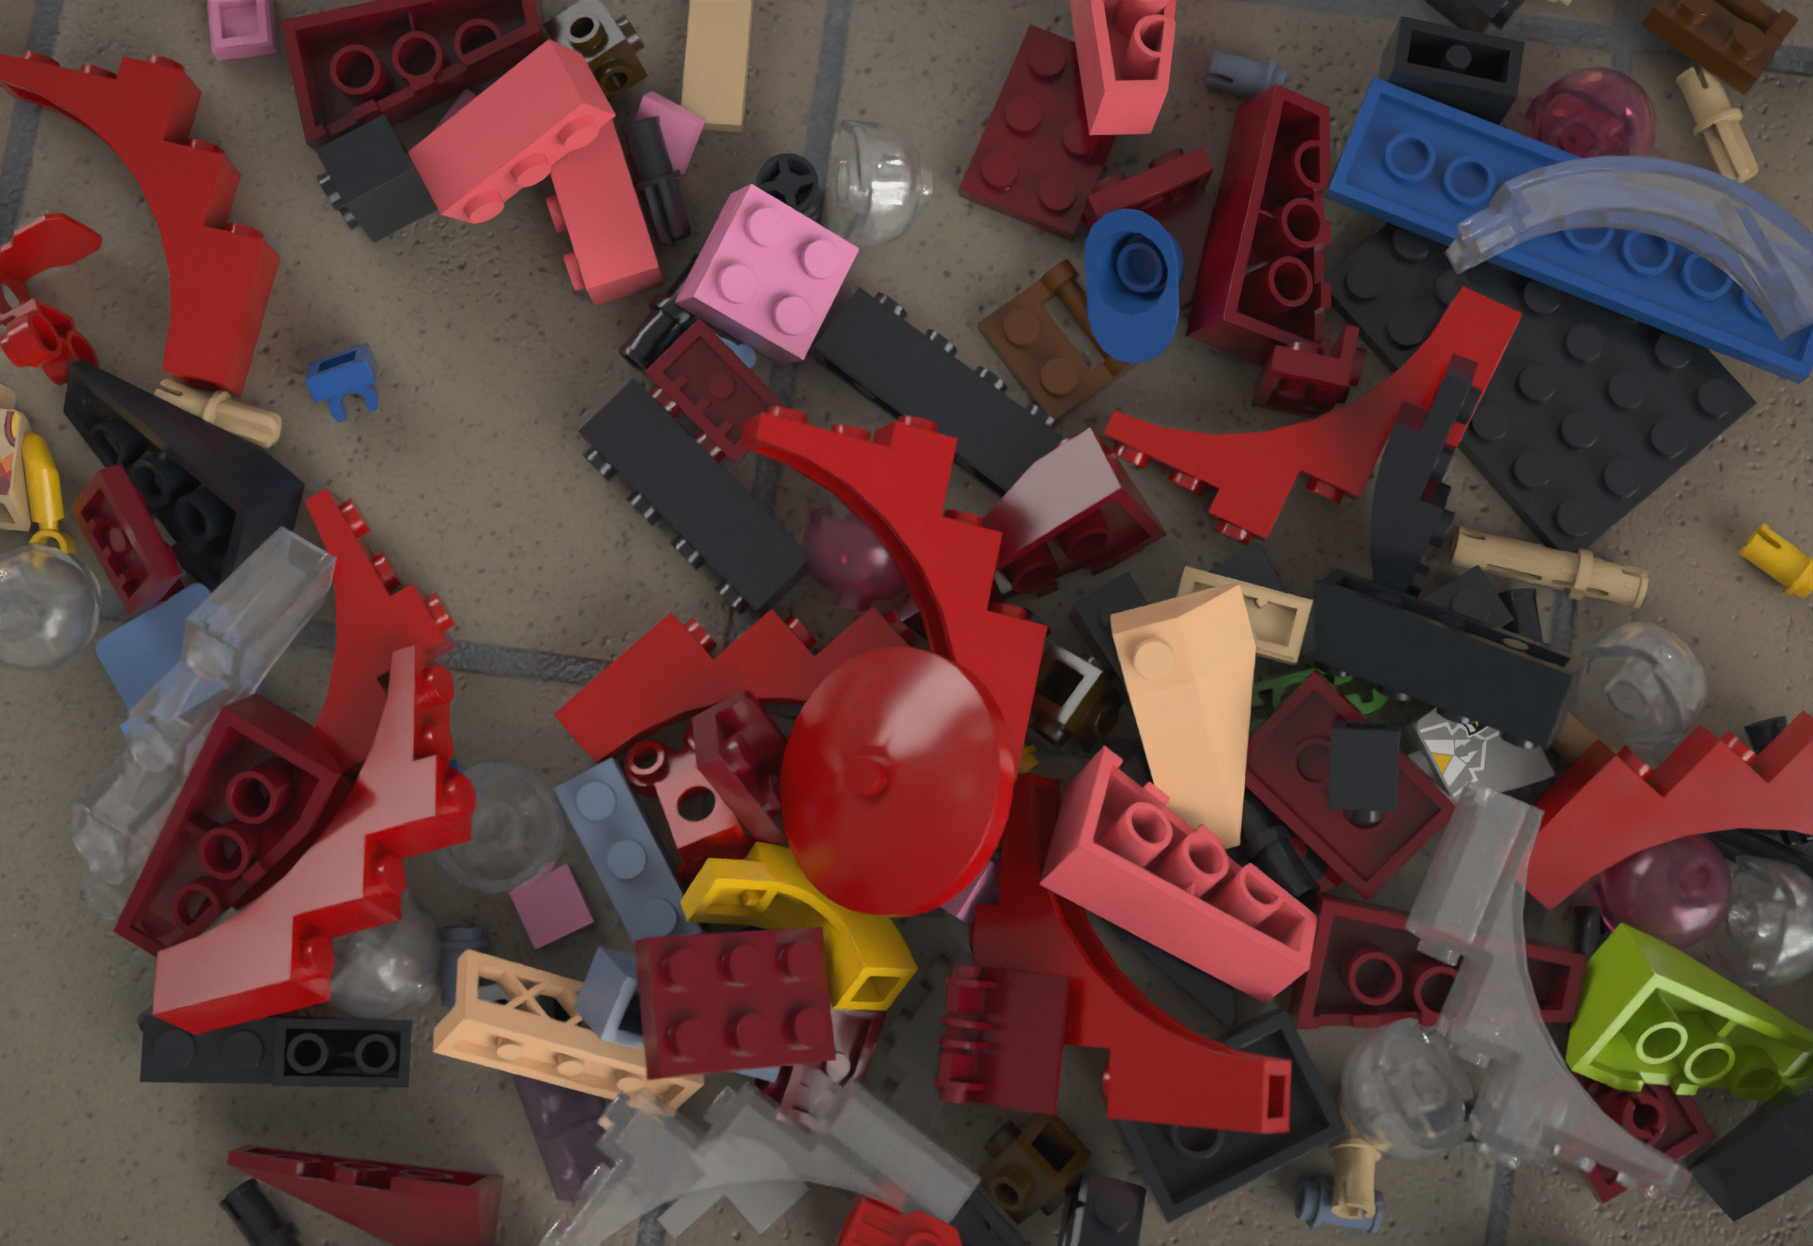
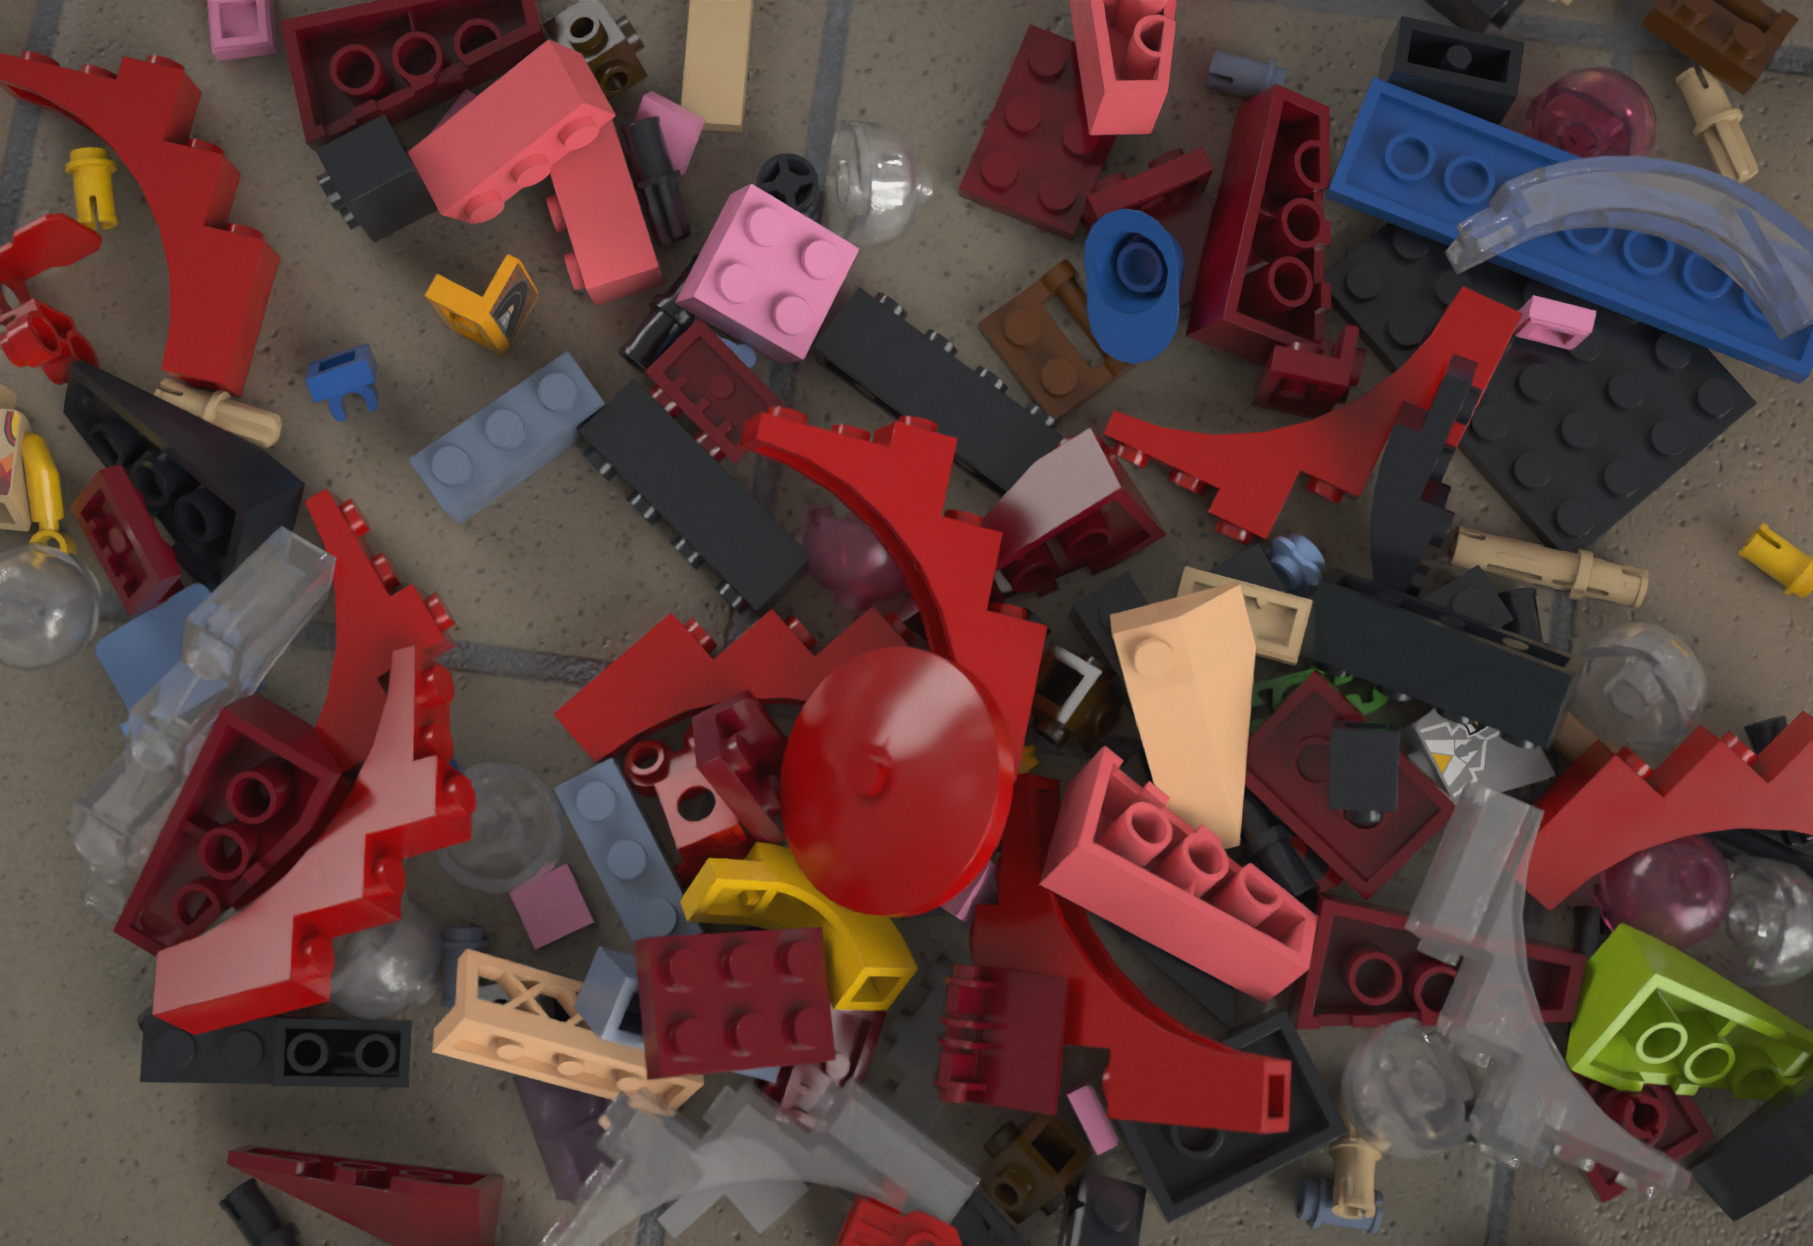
none -> yellow pin [65,147,119,230]
none -> sand blue brick [409,351,606,525]
none -> light orange panel [424,254,539,357]
none -> bright pink tile [1063,1081,1119,1156]
none -> light blue plate [1263,533,1325,598]
none -> bright pink tile [1513,295,1597,350]

